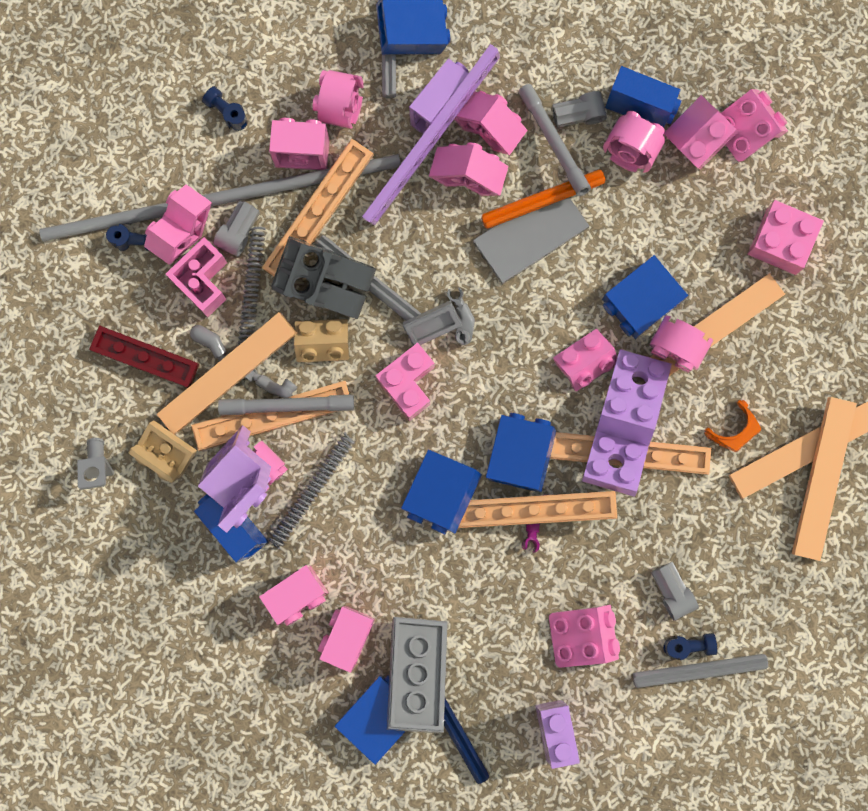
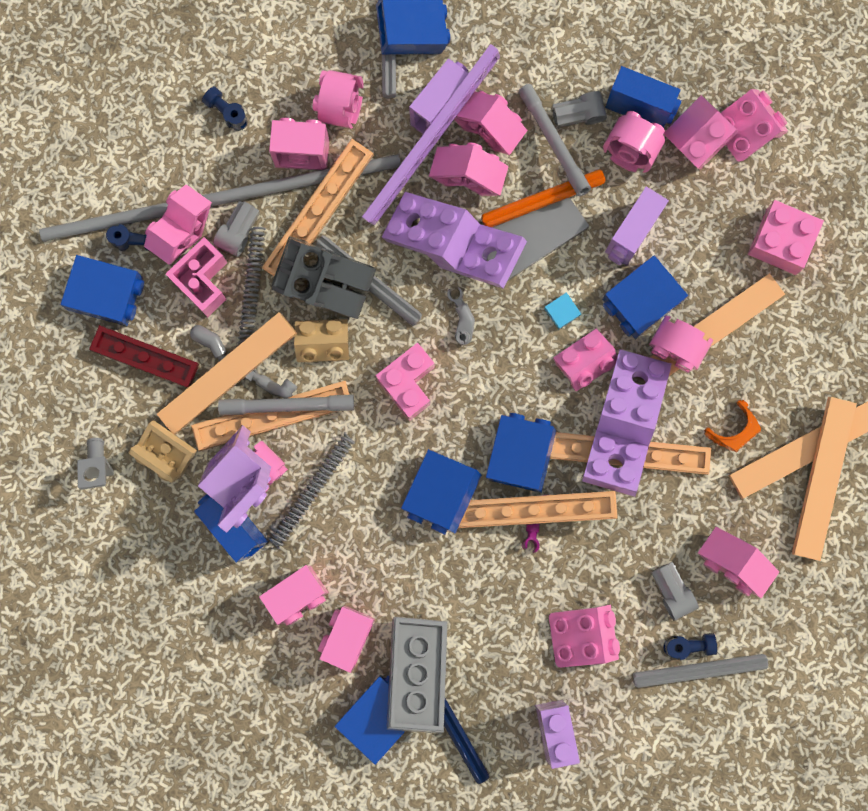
light grey tile [403,300,462,346] -> none
none -> blue brick [60,255,144,326]
none -> lavender bracket [382,192,527,289]
none -> medium azure tile [544,292,581,330]
none -> lavender brick [605,186,669,266]
none -> bright pink brick [698,527,779,598]

